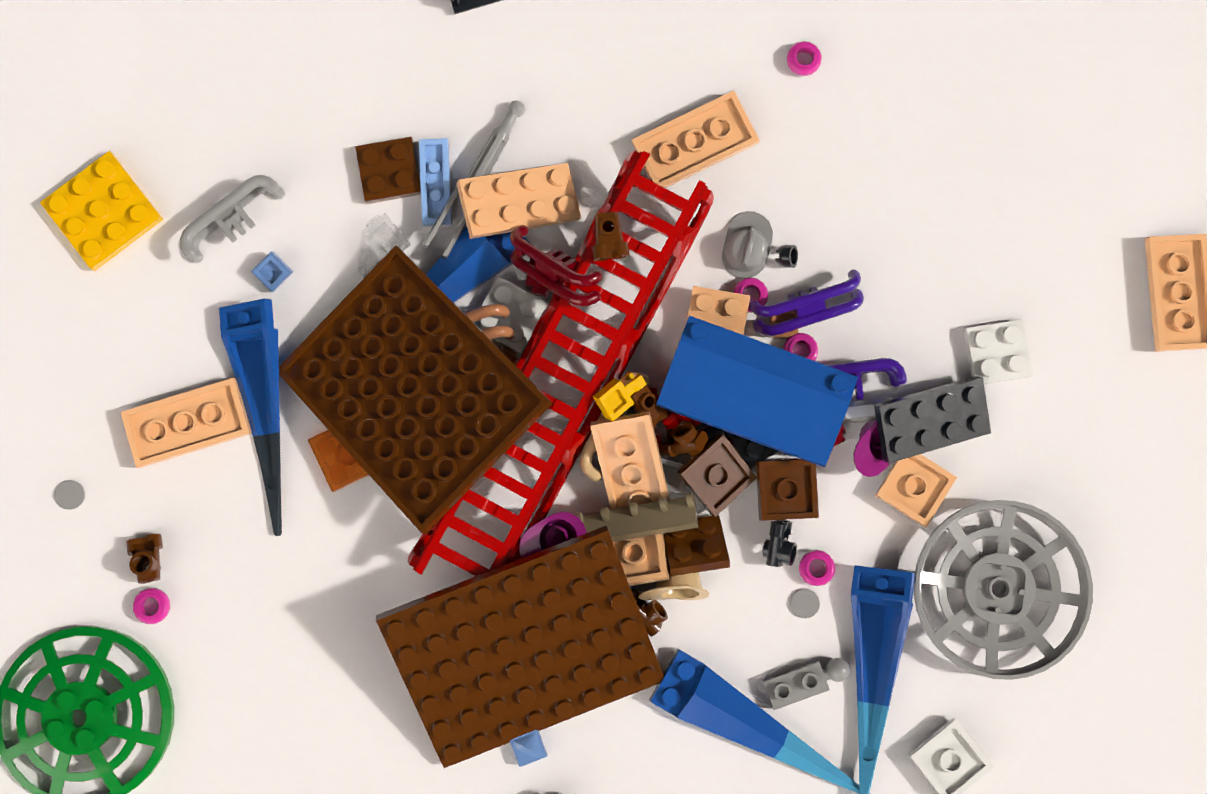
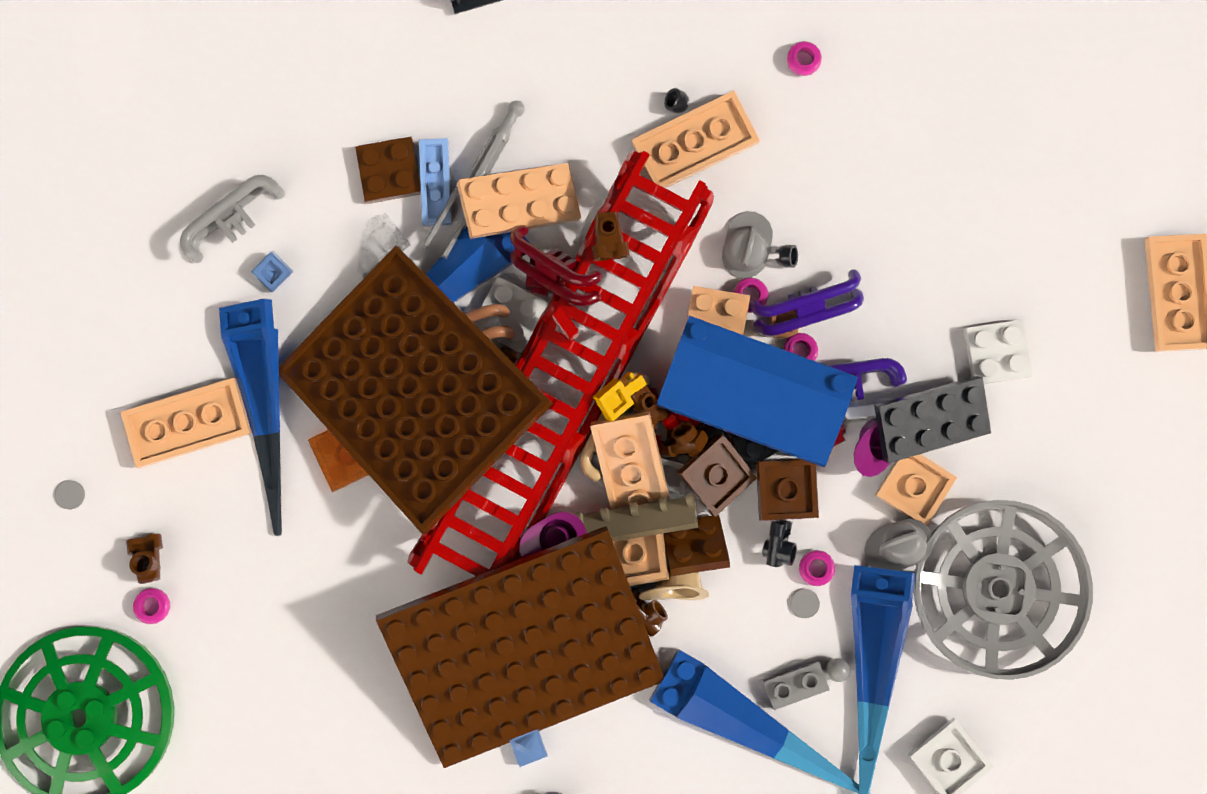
yellow plate [40,150,164,271] -> none
none -> red tile [552,308,579,342]
none -> black hinge [664,88,689,113]
none -> light grey piece [864,519,934,571]

